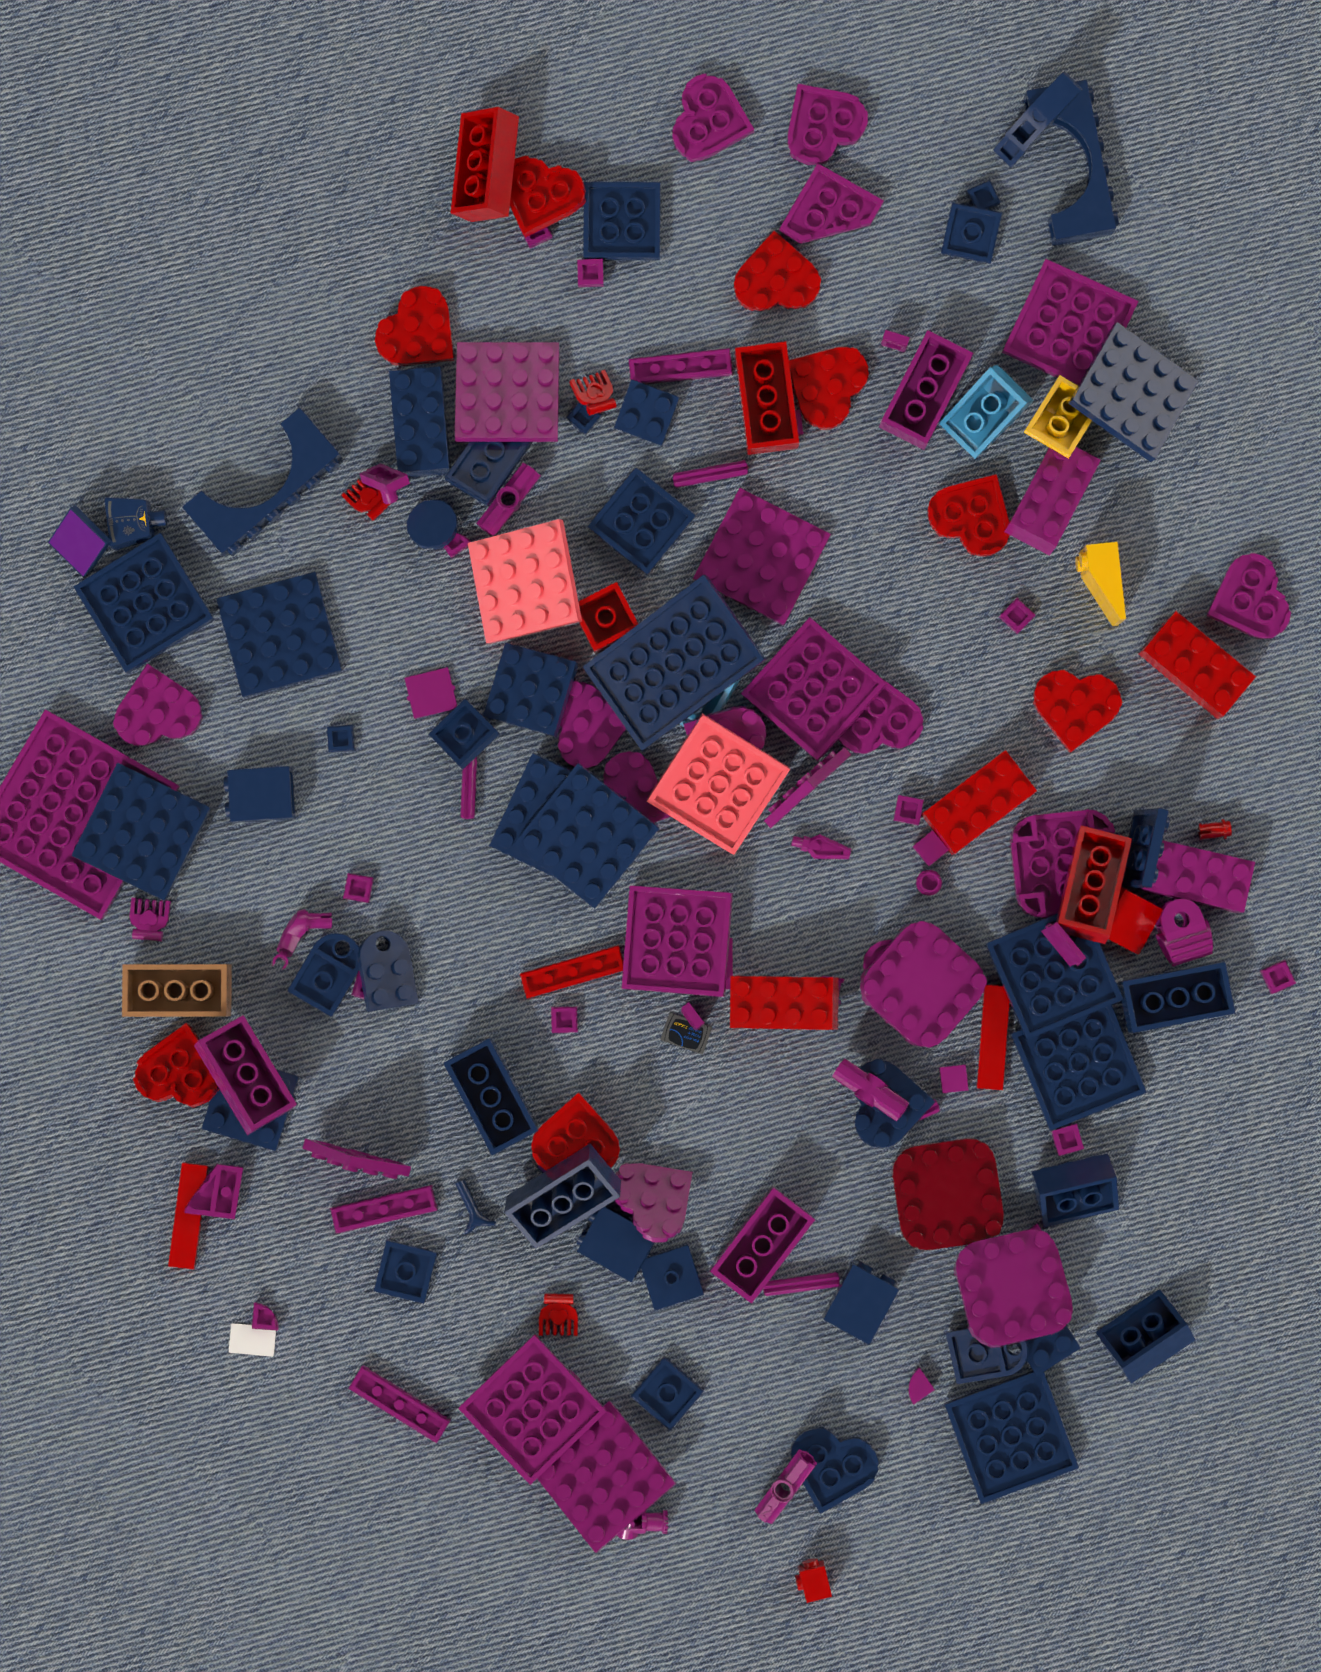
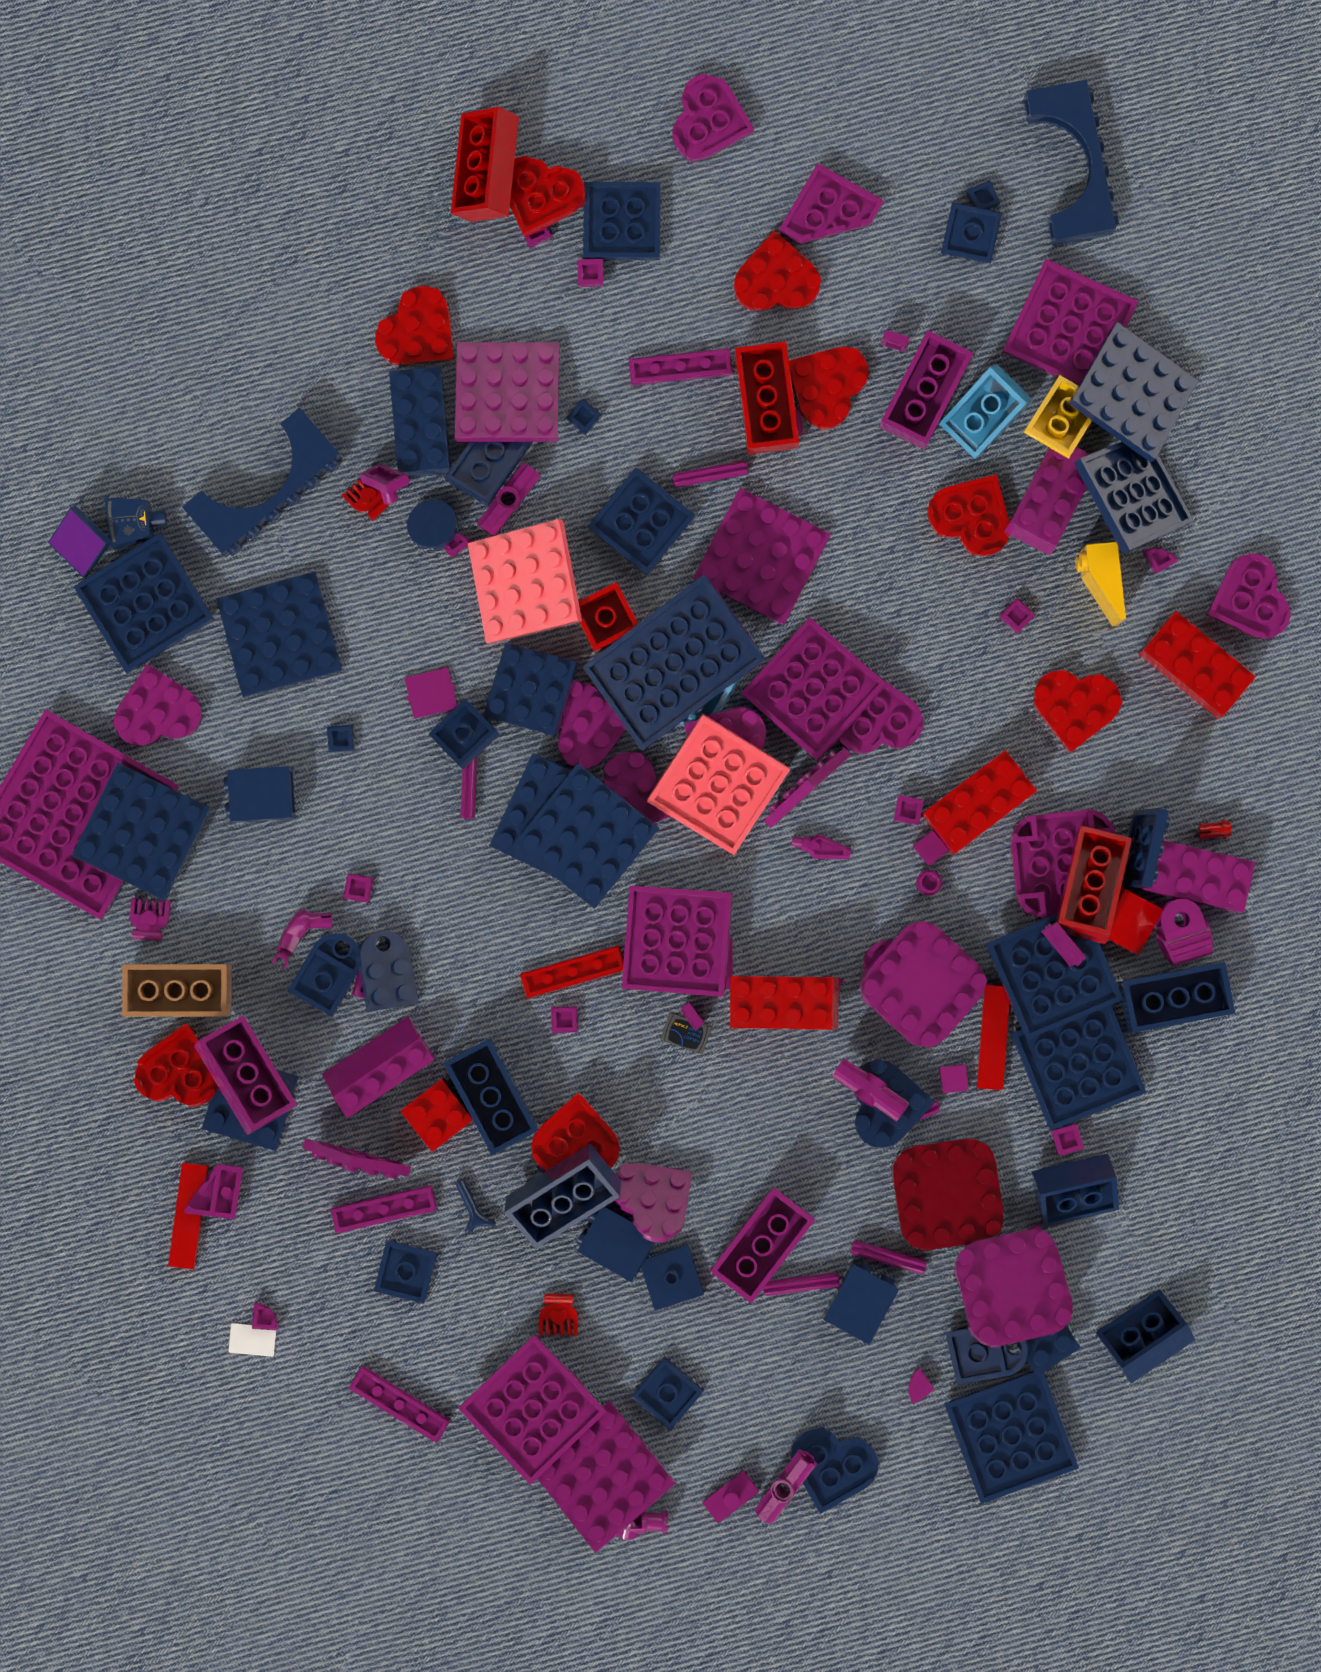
red piece [569,370,617,416] -> none
dark blue plate [614,379,680,446] -> none
magenta plate [788,84,868,165] -> none
red brick [795,1558,832,1603] -> none
dark blue slope [993,71,1083,167] -> none
magenta tile [1260,960,1296,994] -> none
none -> magenta slope [322,1016,437,1118]
none -> red brick [400,1078,473,1152]
none -> magenta tile [702,1469,759,1524]
none -> magenta axle [850,1240,927,1274]
none -> dark blue plate [1074,442,1194,554]
none -> magenta tile [1142,548,1178,574]

